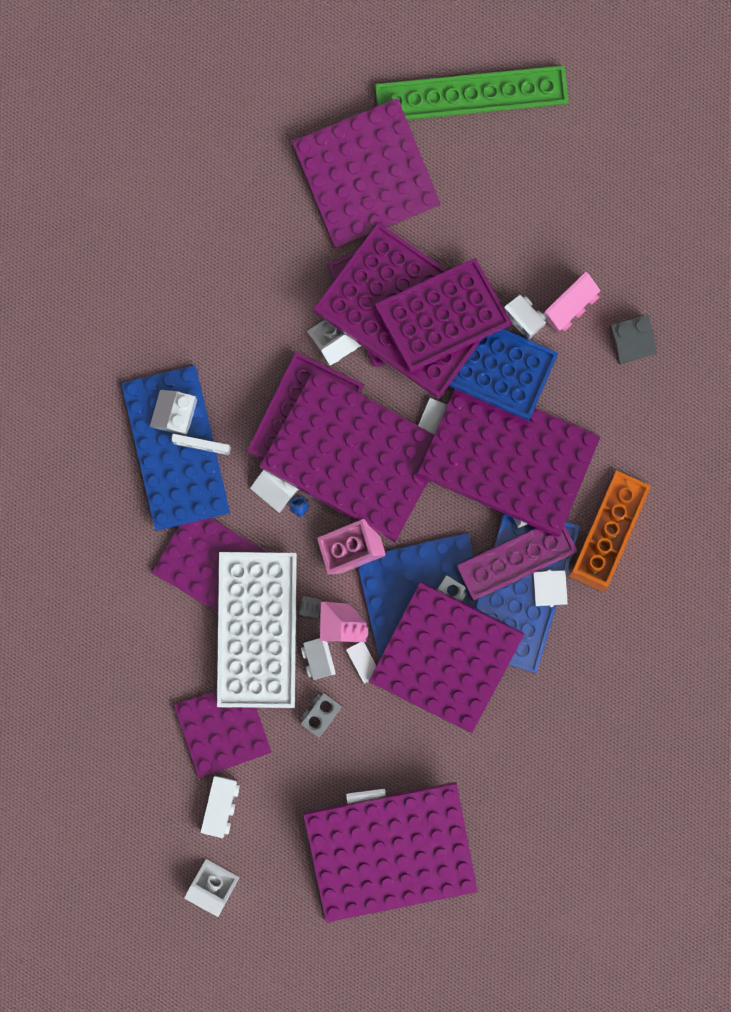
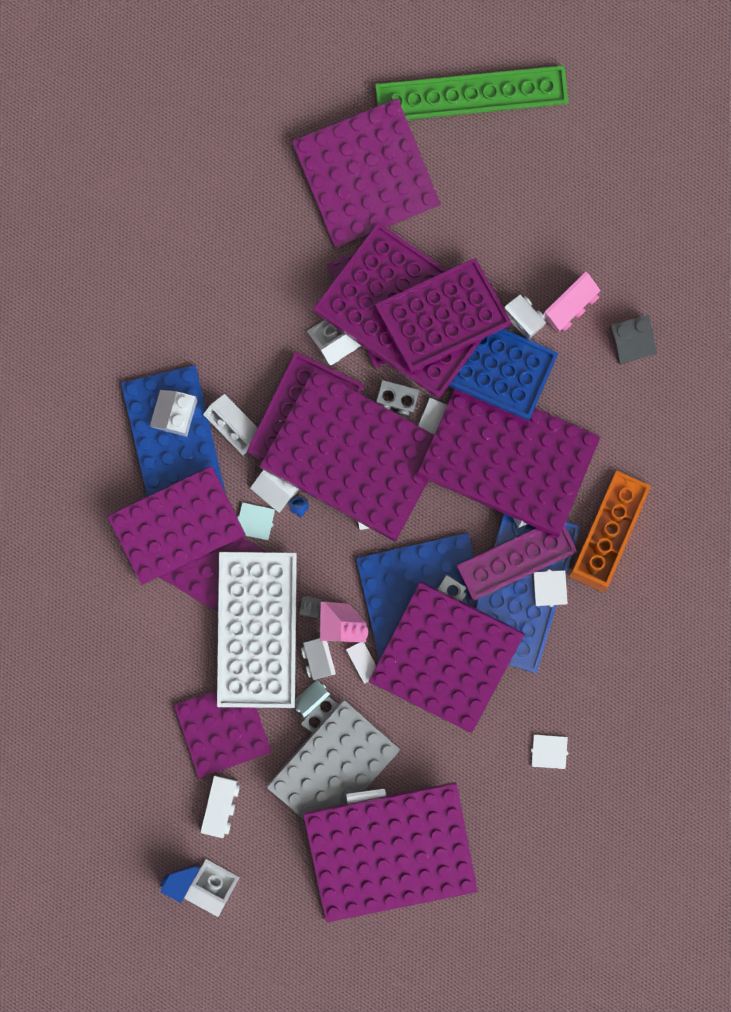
white tile [172,434,231,455] -> none
bright pink slope [317,519,386,574] -> none
none -> magenta plate [107,465,246,585]
none -> blue slope [159,864,202,903]
none -> white brick [203,394,258,455]
none -> light aqua piece [238,502,275,540]
none -> light grey plate [266,699,400,820]
none -> light aqua piece [295,680,330,717]
none -> light grey brick [376,380,419,416]
none -> white piece [531,735,568,769]

